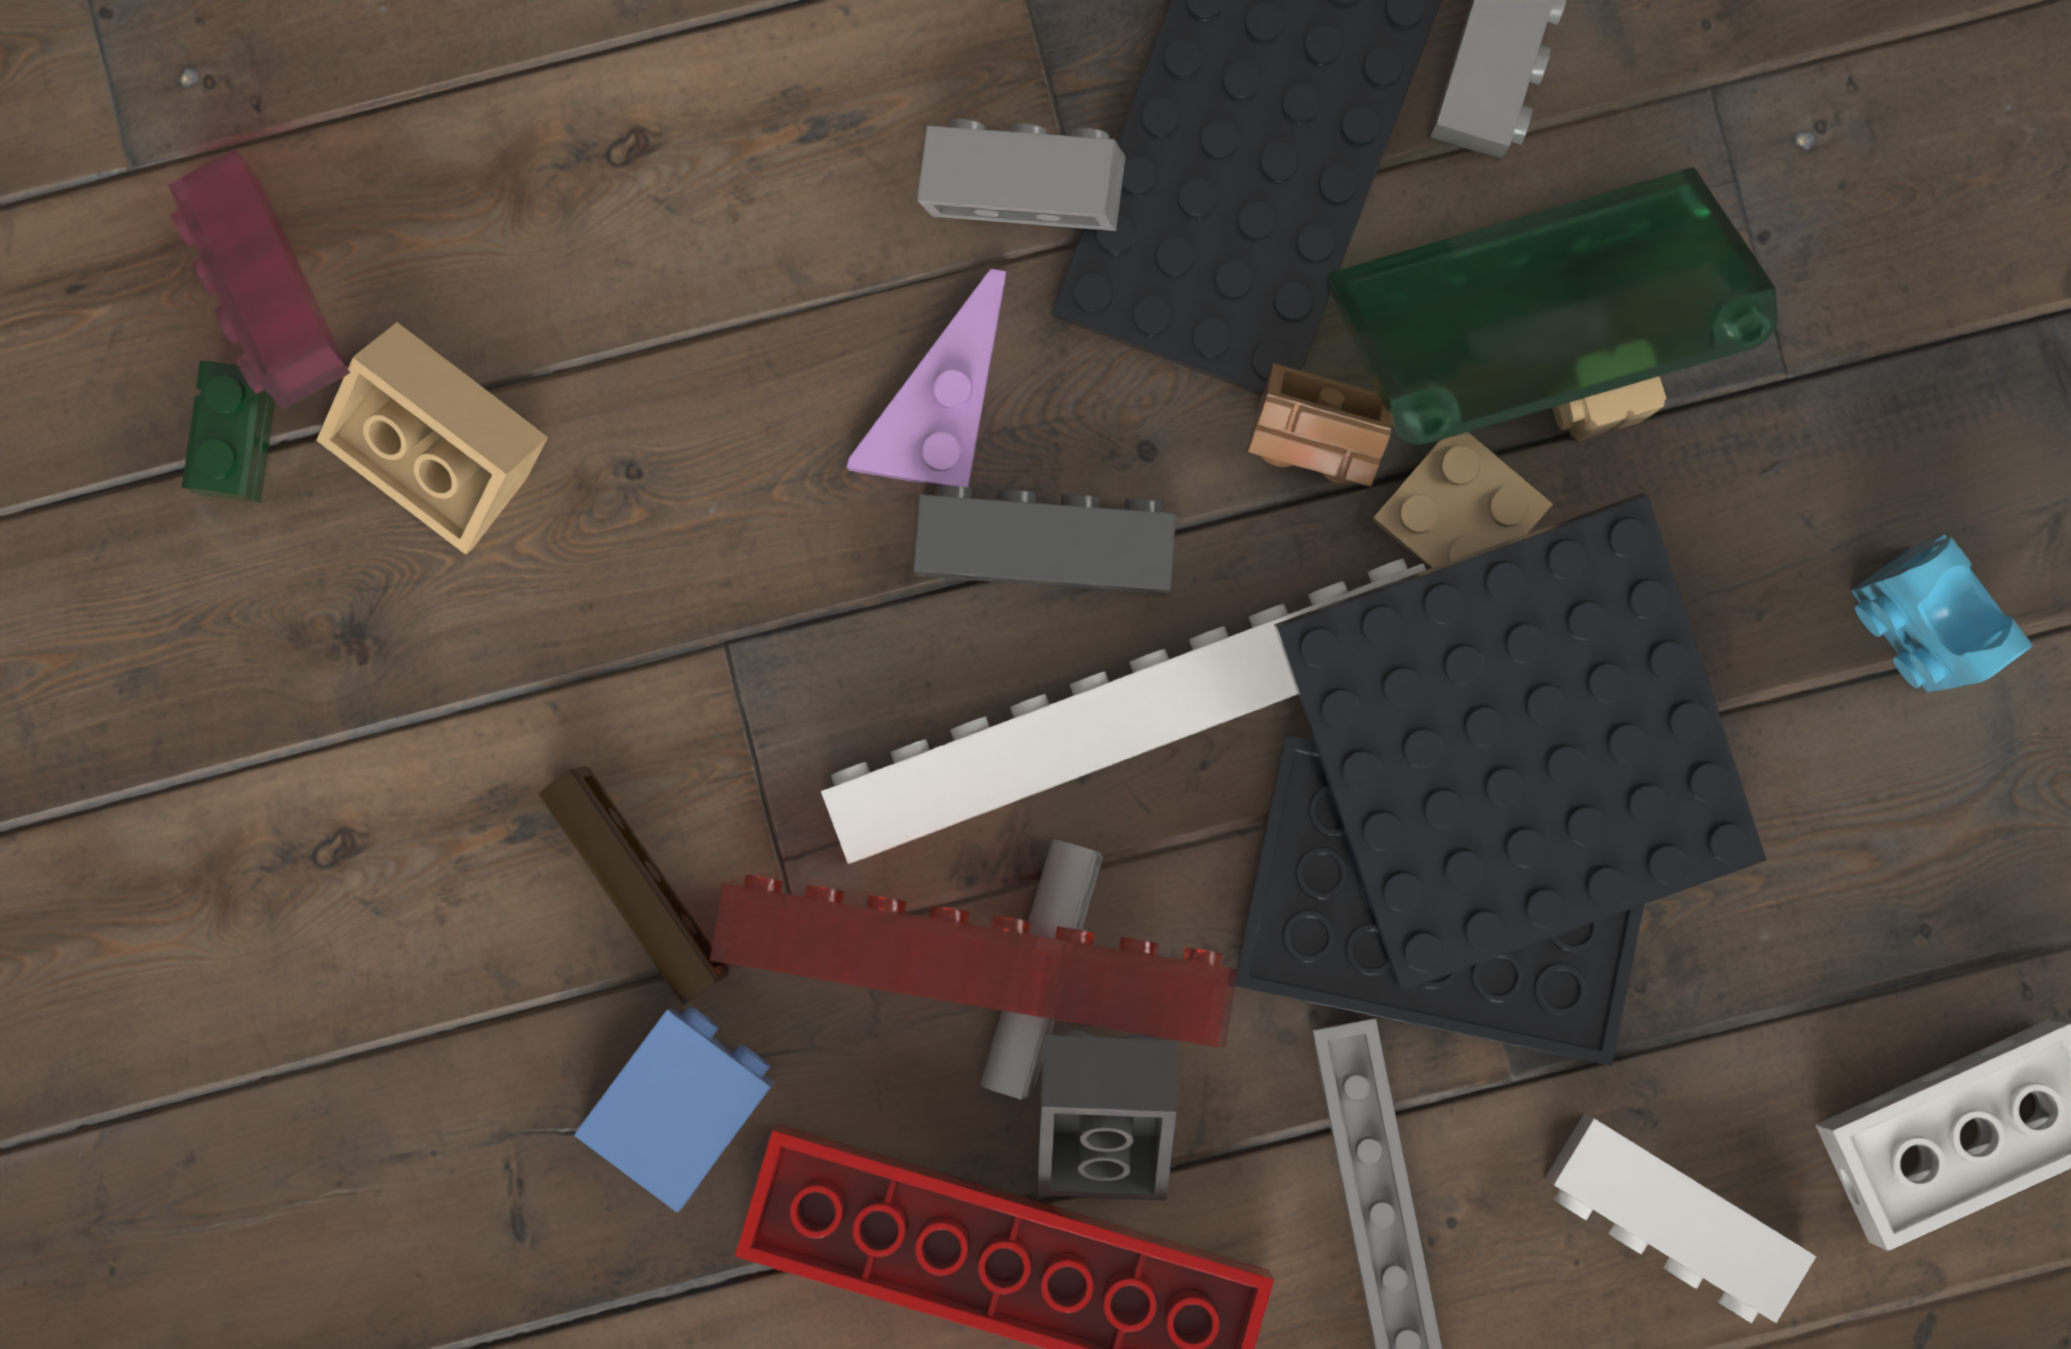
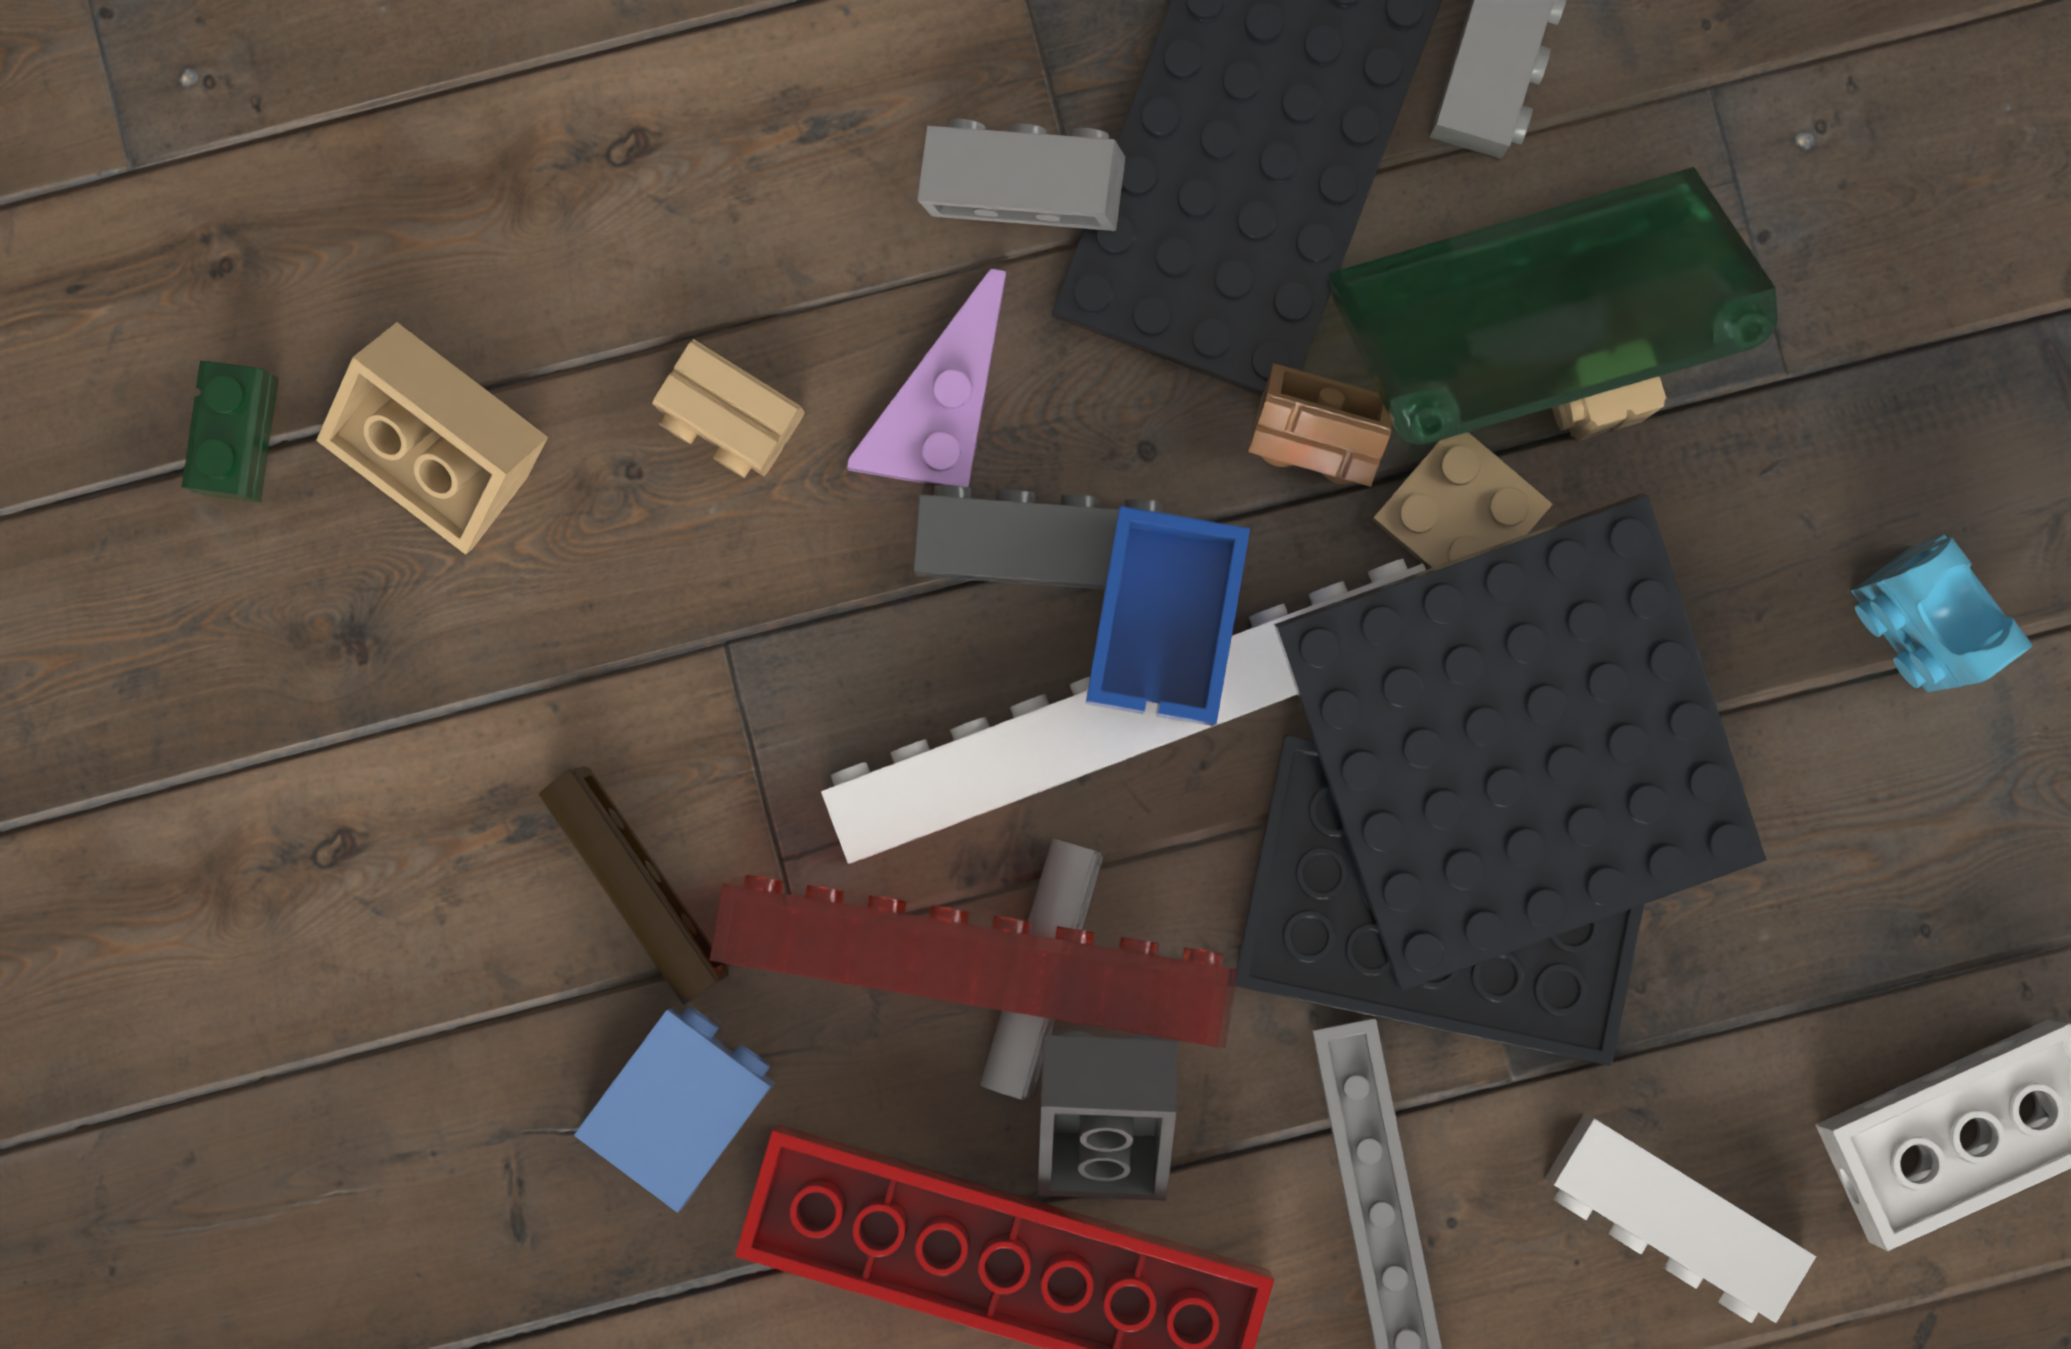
clear pink brick [168,149,351,409] -> none
none -> tan brick [652,339,805,478]
none -> blue piece [1085,506,1250,726]

